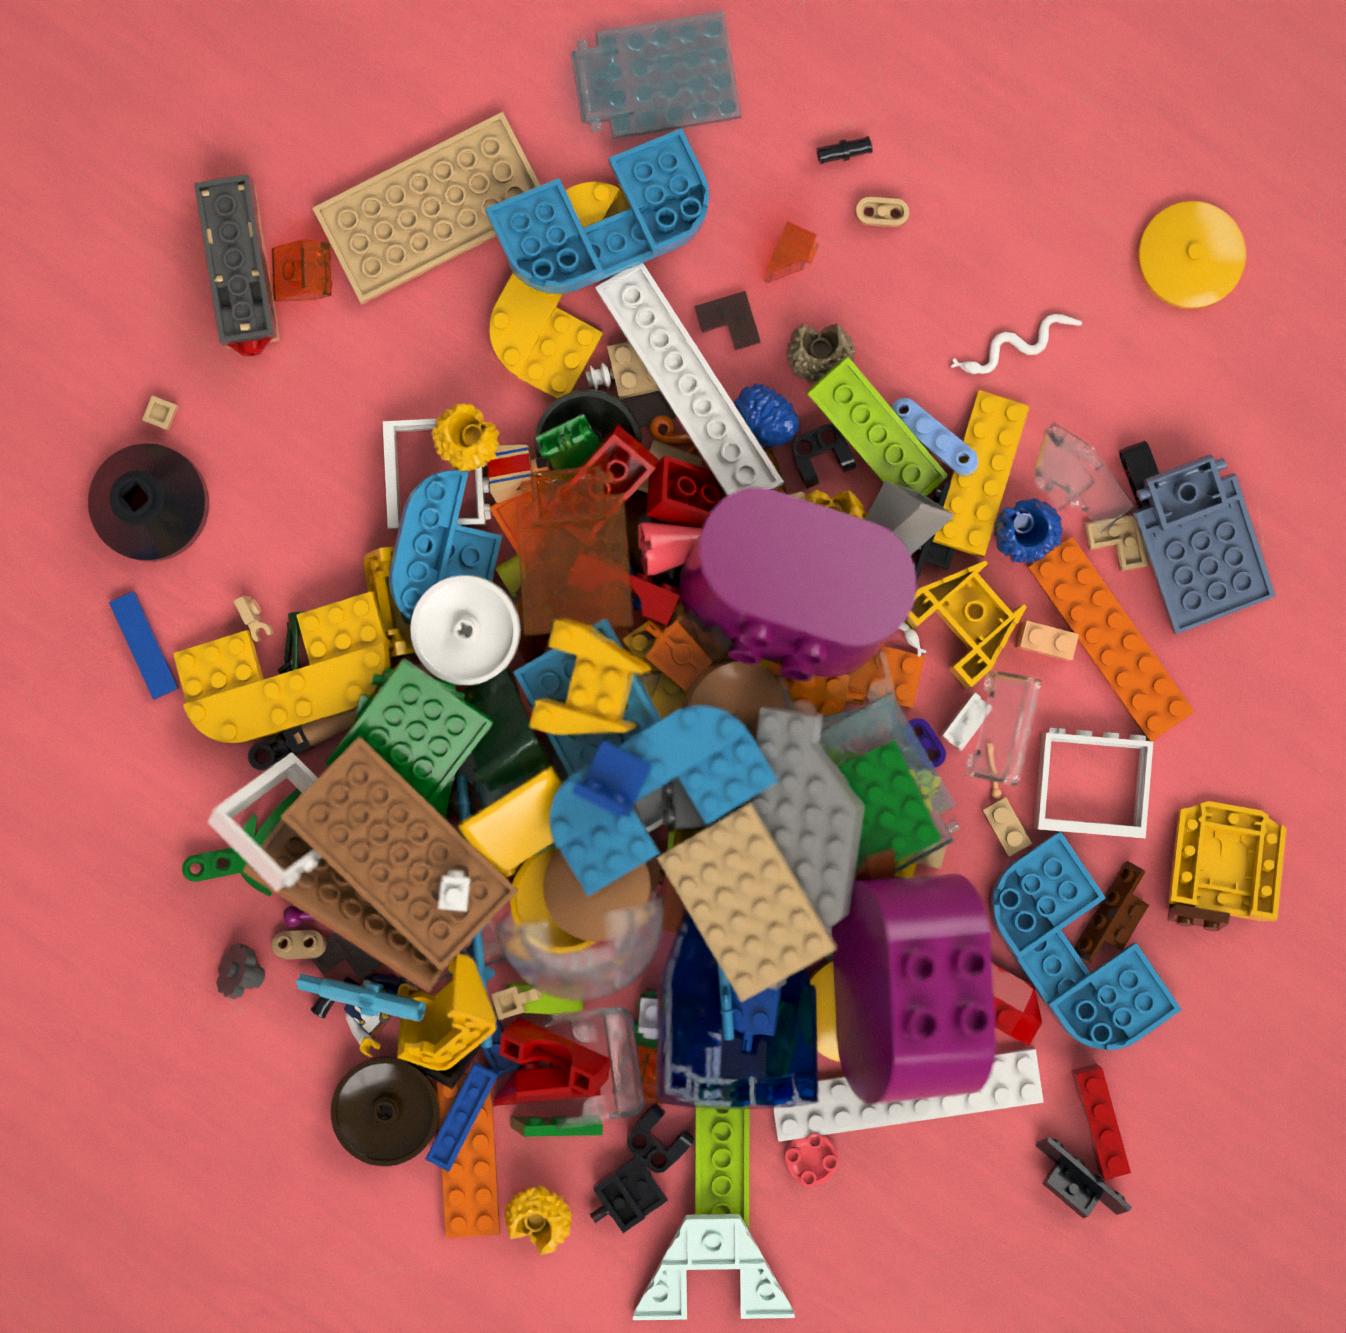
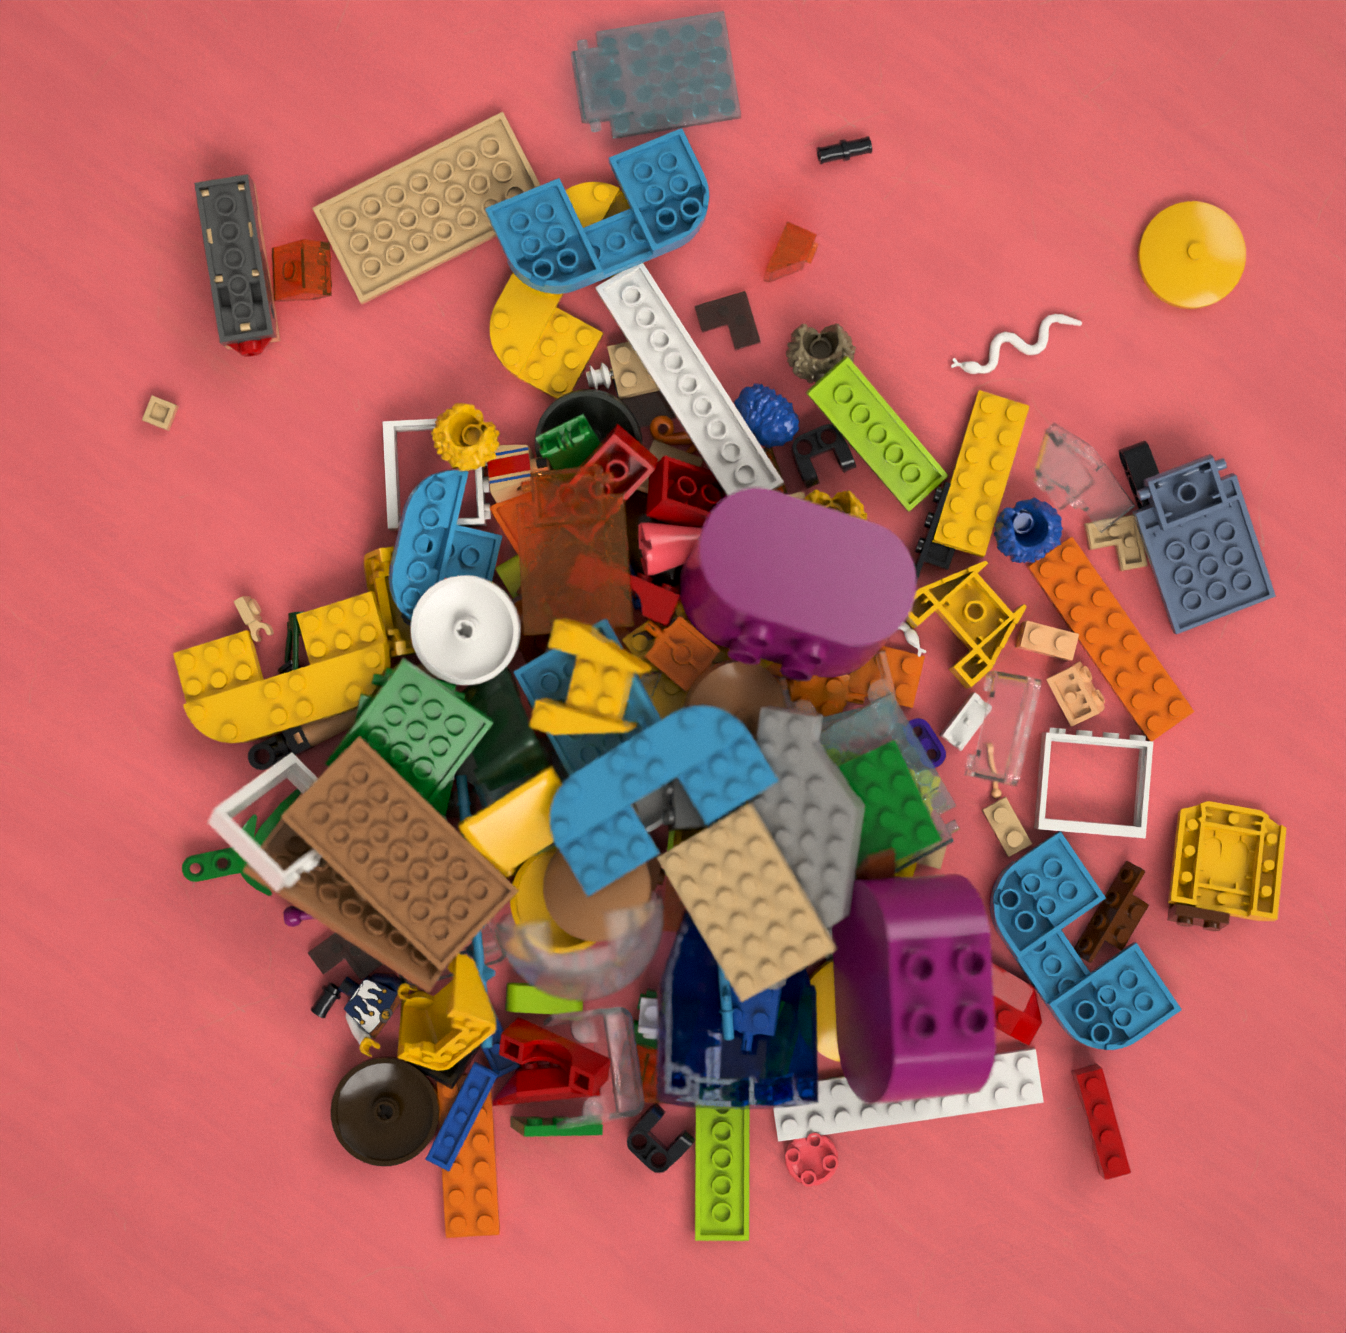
black cone [88,443,209,562] -> none
blue tile [109,591,179,700] -> none
dark grey plant [216,943,265,999] -> none
tan plate [272,930,327,960] -> none
medium azure piece [296,974,425,1021] -> none
white bracket [438,870,470,911] -> none
tan plate [491,985,543,1020] -> none
yellow hair [504,1185,572,1255] -> none
blue bracket [571,741,652,817] -> none
black plate [590,1156,668,1233] -> none
light aqua wing [633,1214,795,1320] -> none
clear smoke tile [678,610,733,663] -> none
tan plate [855,197,909,227] -> none
light grey slope [865,480,954,556] -> none
light blue plate [892,398,979,476] -> none
bracket [1035,1137,1132,1219] -> none
none -> light nougat bracket [1046,661,1105,727]

